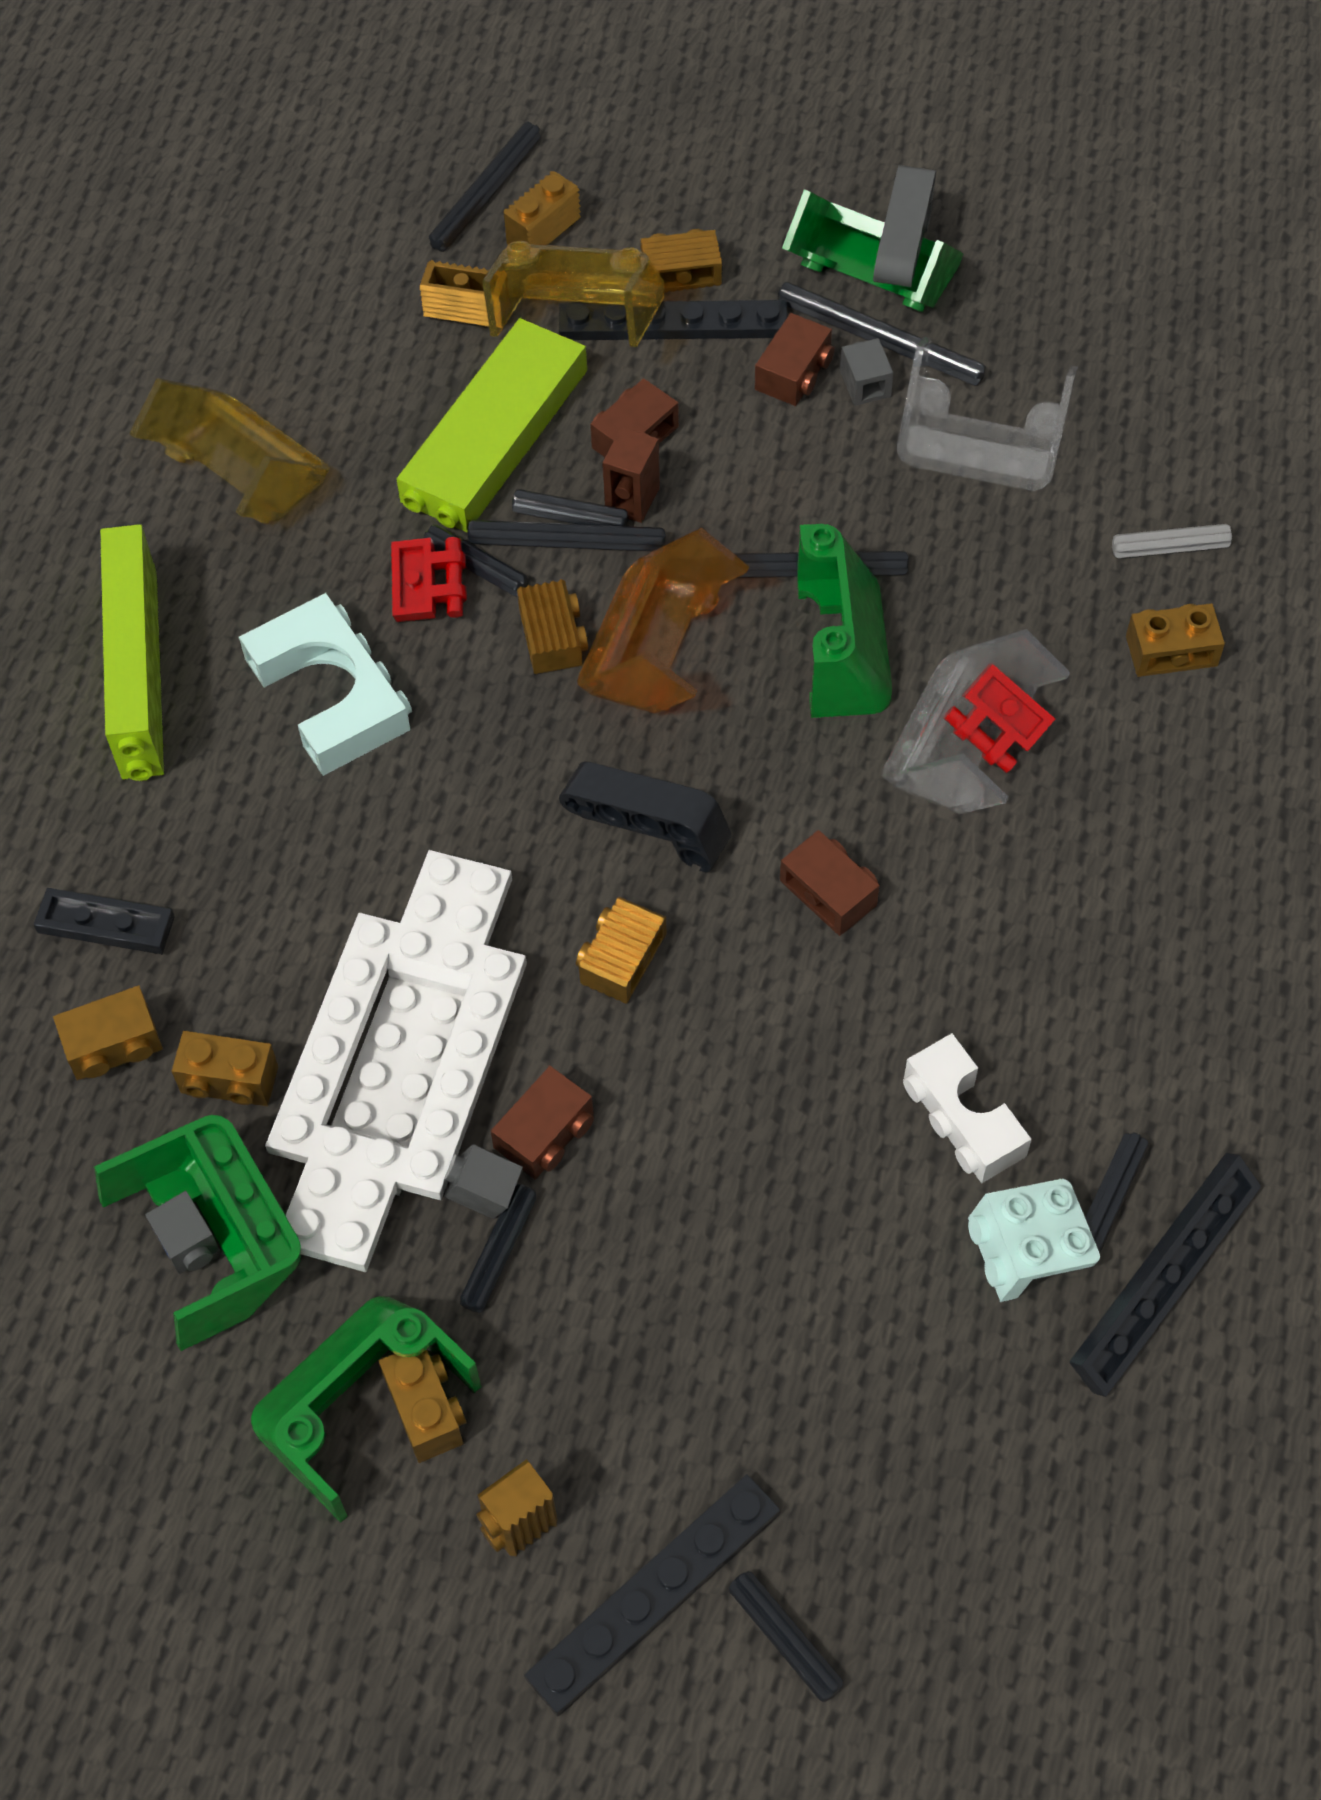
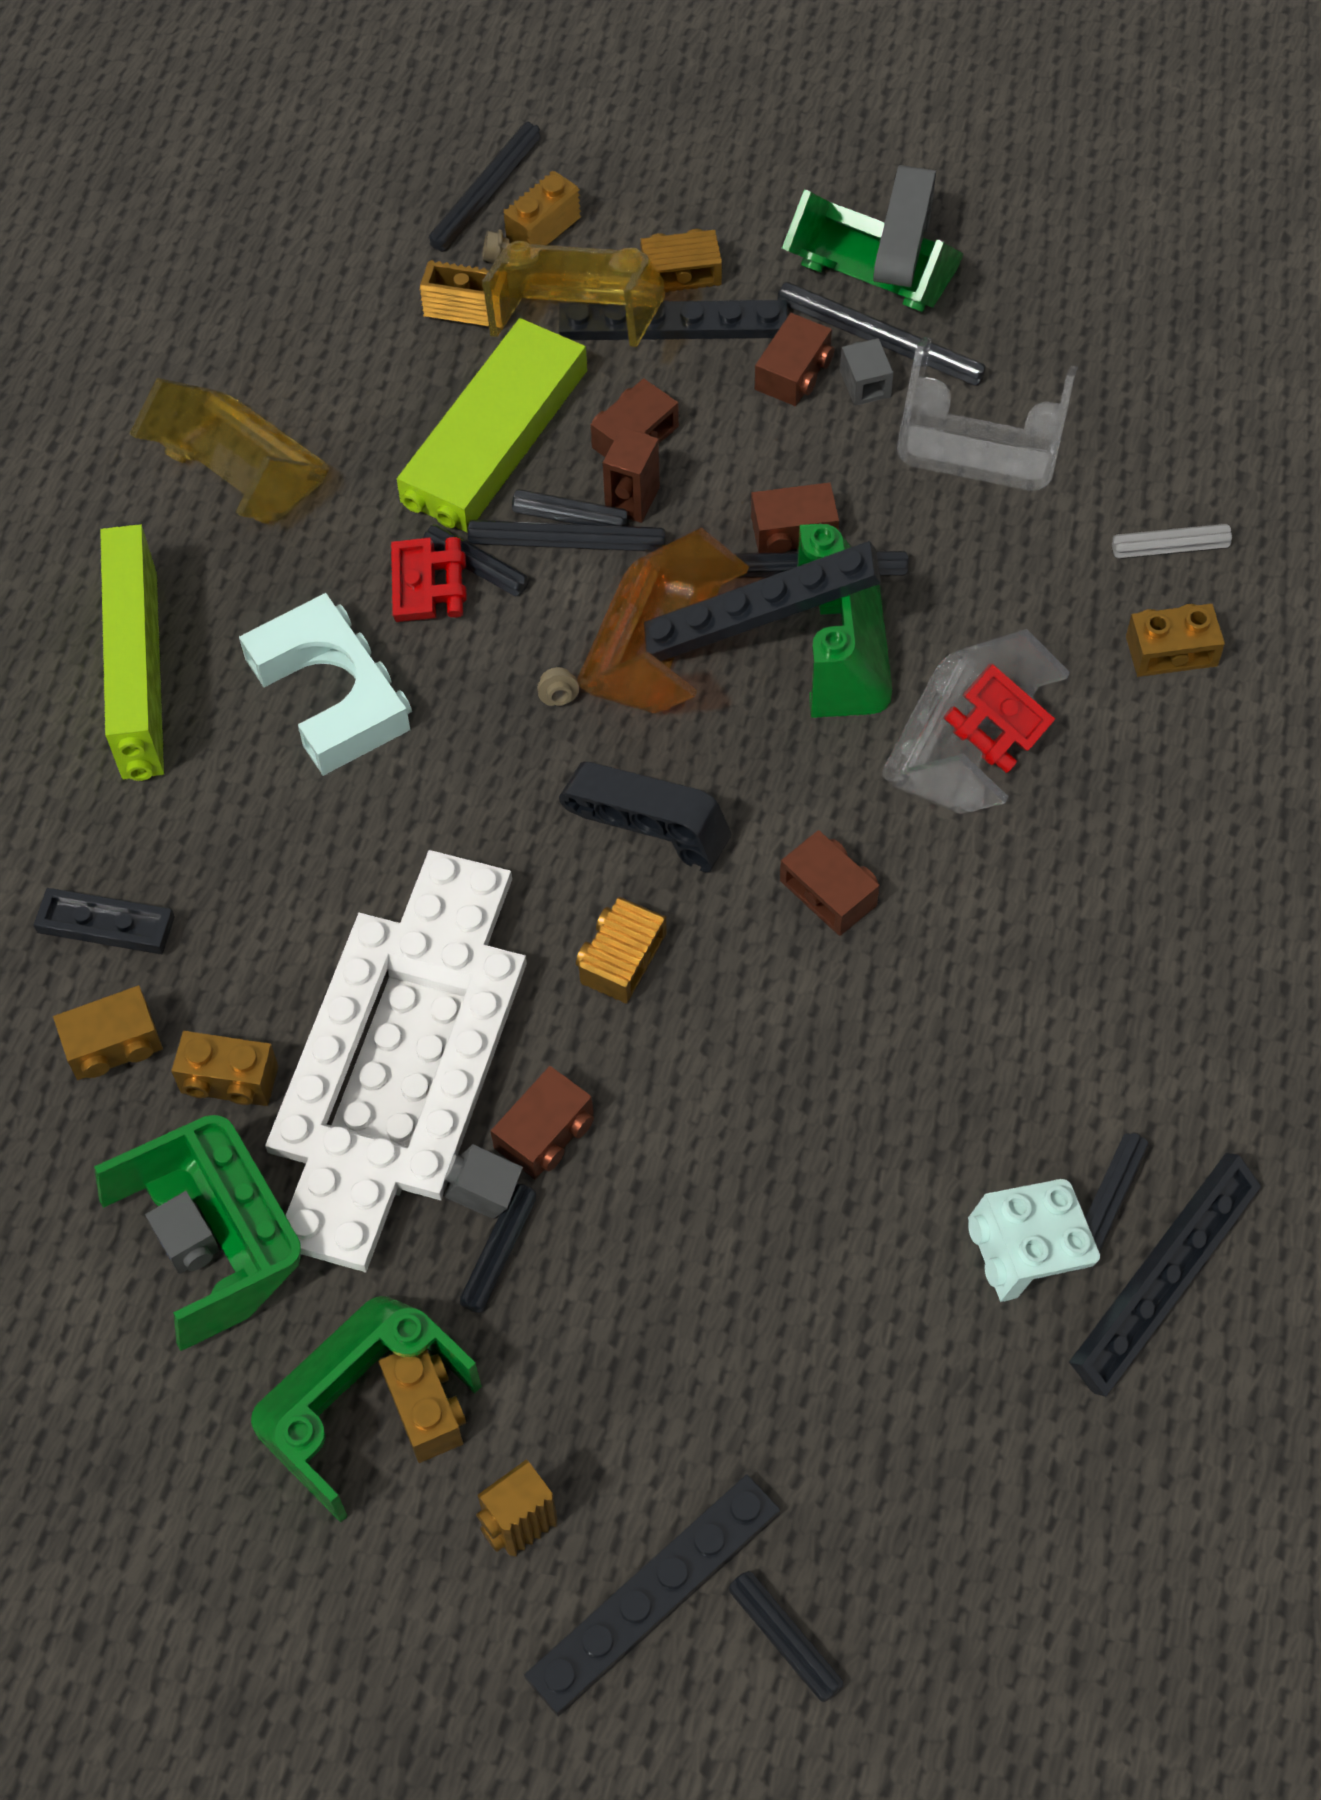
pearl gold brick [517,579,588,674] -> none
white arch [903,1033,1032,1183] -> none
none -> dark tan plate [482,229,509,267]
none -> dark tan plate [537,667,579,706]
none -> black plate [644,541,881,664]
none -> copper brick [751,482,839,553]

